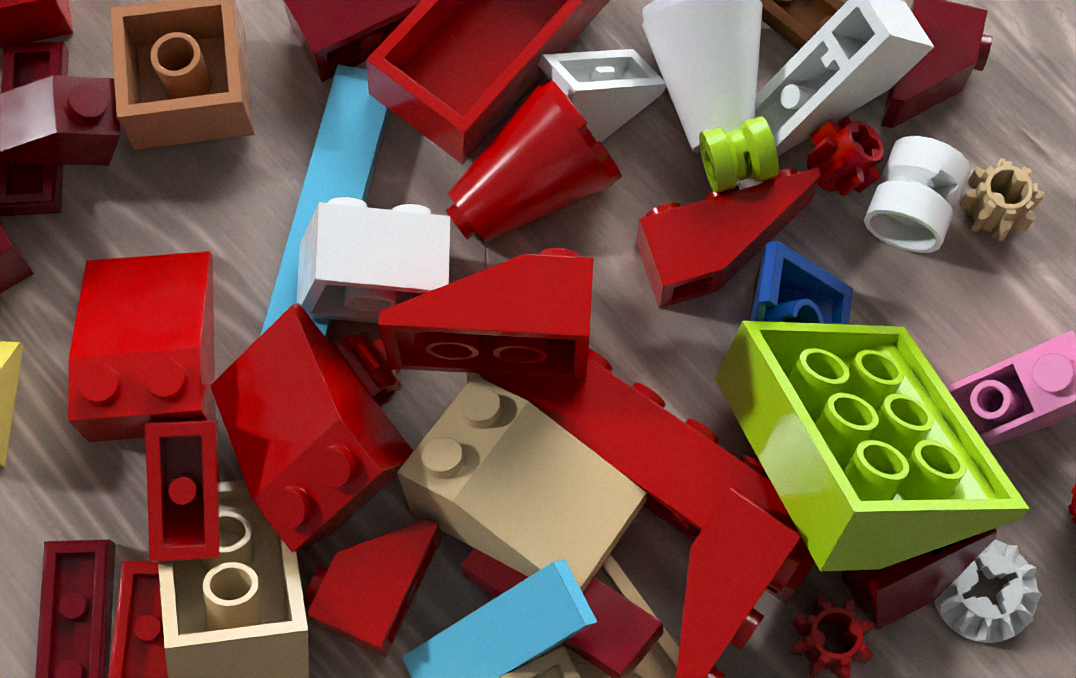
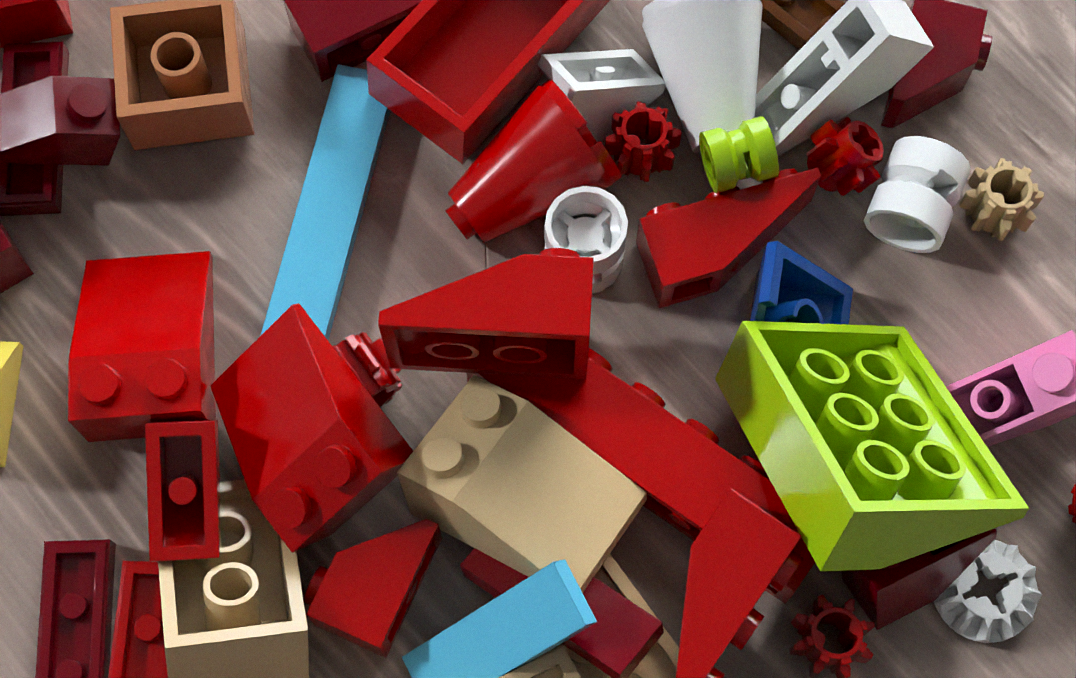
white brick [297,197,450,323] -> none
none -> white wheel [544,186,628,294]
none -> red gear [604,101,682,183]

